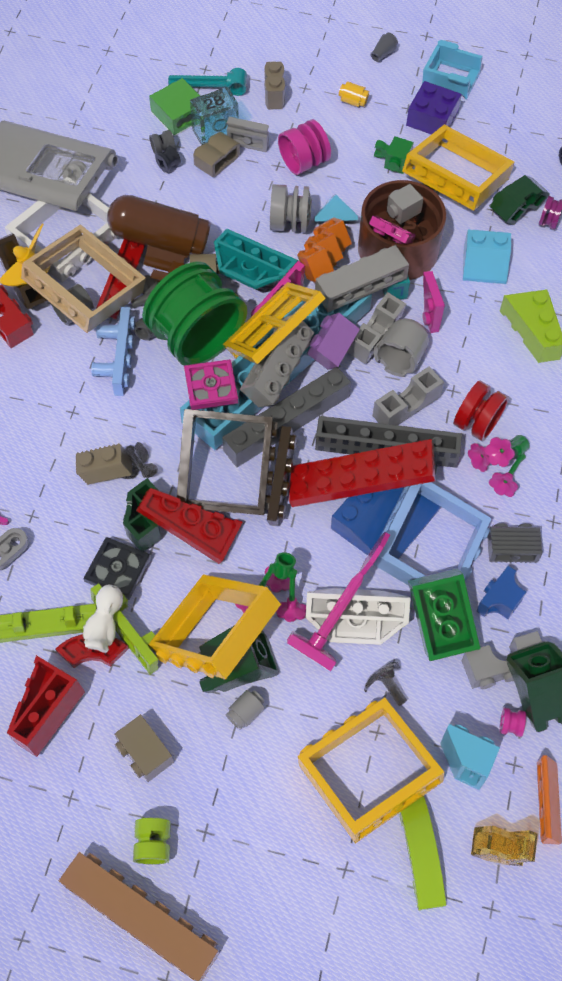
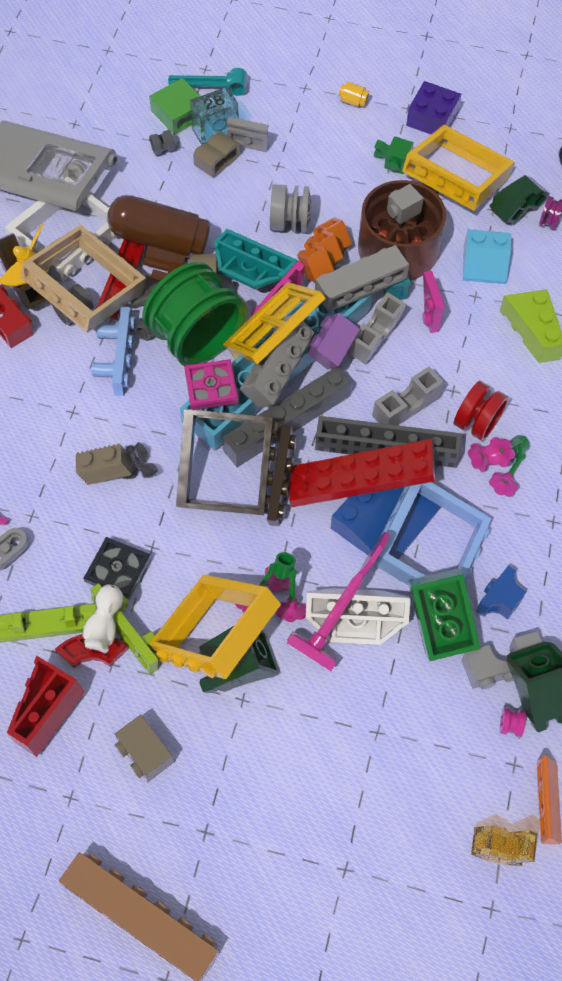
dark green brick [123,478,161,552] -> none
lime wheel [133,818,171,865] -> none
red wing [136,488,243,564] -> none
black wheel [155,146,181,173] -> none
light grey brick [226,690,265,730] -> none
dark tan brick [264,61,285,110] -> none
dark pink wheel [278,119,331,175] -> none
yellow window [297,697,444,844] -> none
medium azure slope [314,194,358,221] -> none
clear smoke plant [364,662,407,706] -> none
dark pink wing [369,216,416,244] -> none
dark grey cone [370,32,398,62] -> none
light grey cylinder [373,318,429,377] -> none
lime slope [399,796,446,911] -> none
medium azure piece [422,40,483,100] -> none
medium azure slope [440,724,500,790] -> none
dark grey brick [487,523,543,563] -> none

